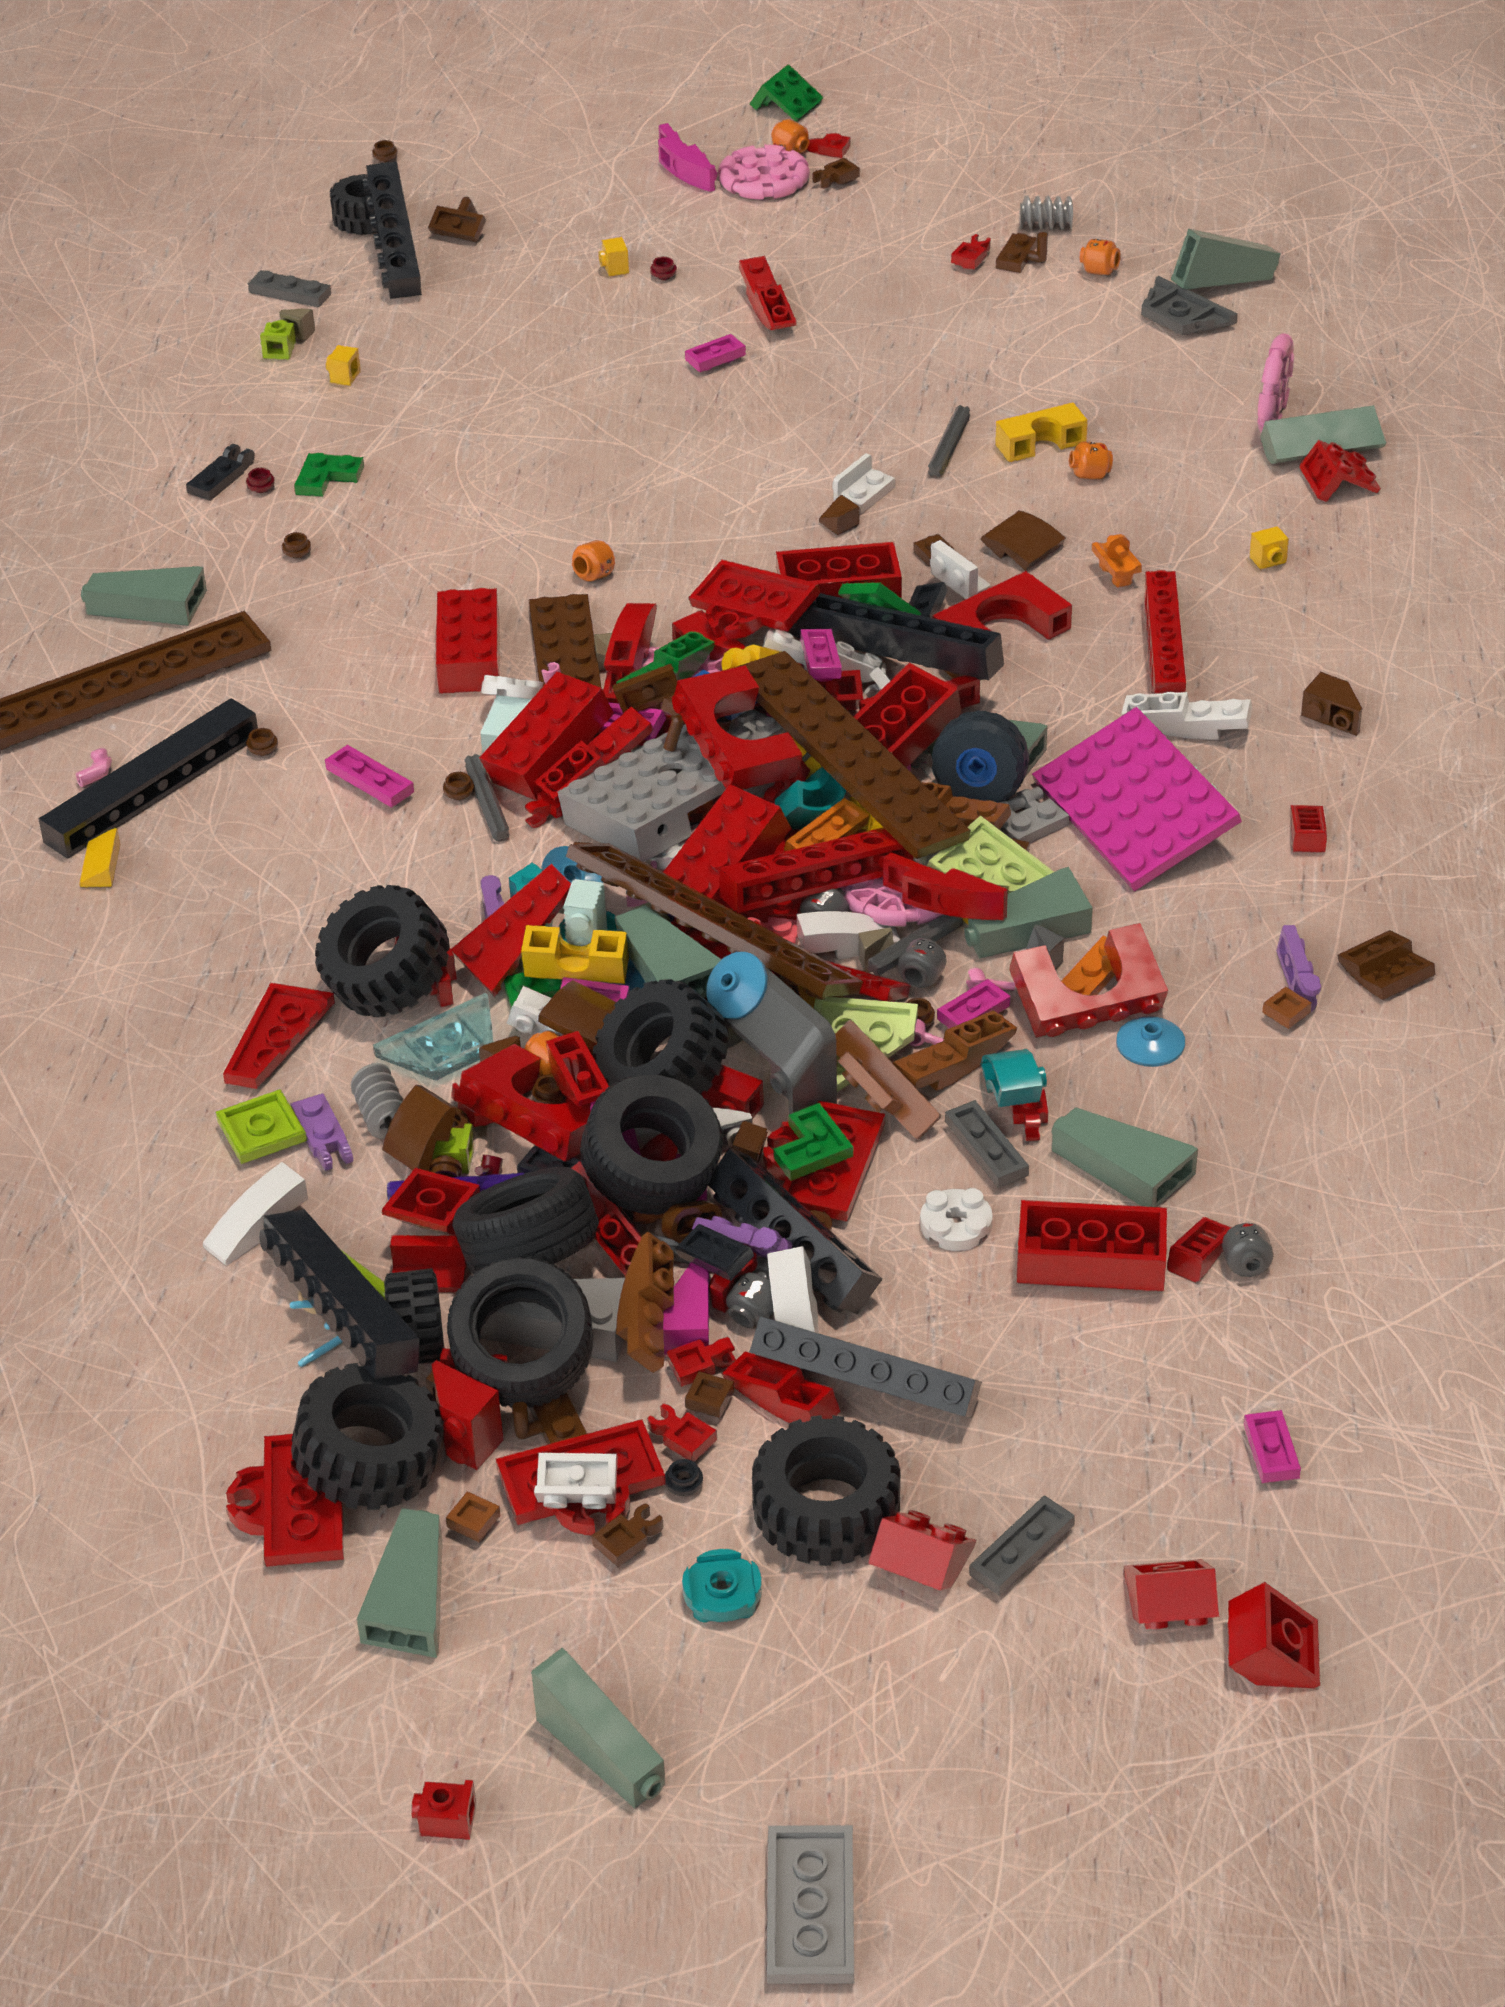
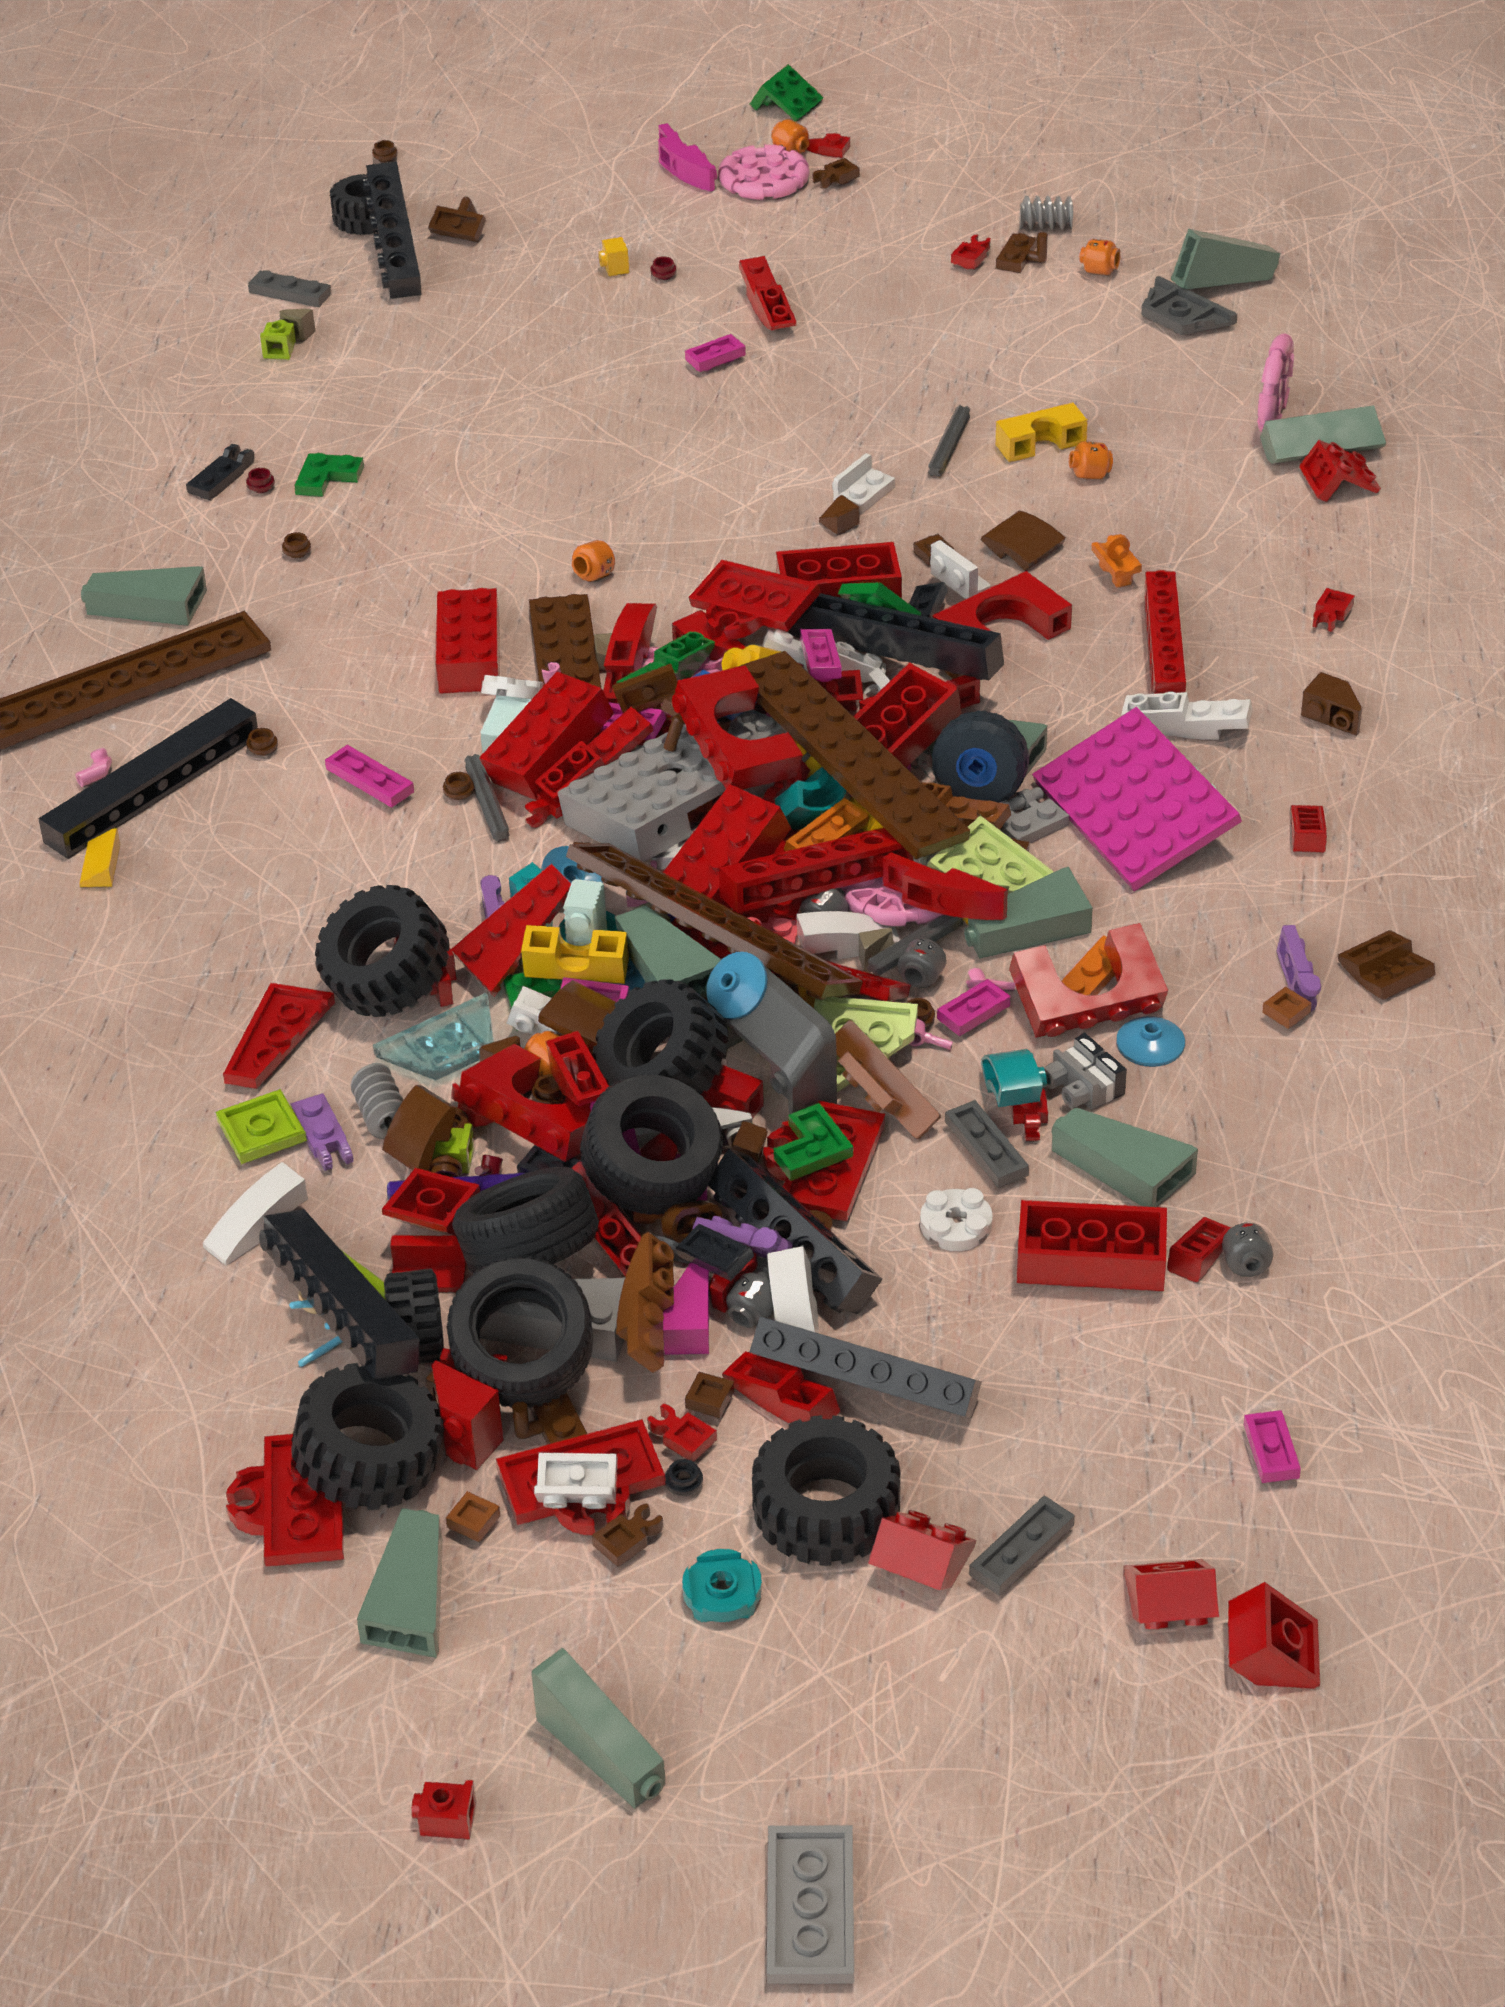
yellow plate [326,345,361,386] -> none
red plate [666,1337,736,1387] -> none
dark orange slope [893,1010,1017,1091] -> none
dark grey slope [1026,924,1064,970] -> none
yellow plate [1249,526,1289,570] -> none
none -> light grey hips [1044,1032,1127,1110]
none -> red plate [1312,588,1355,632]

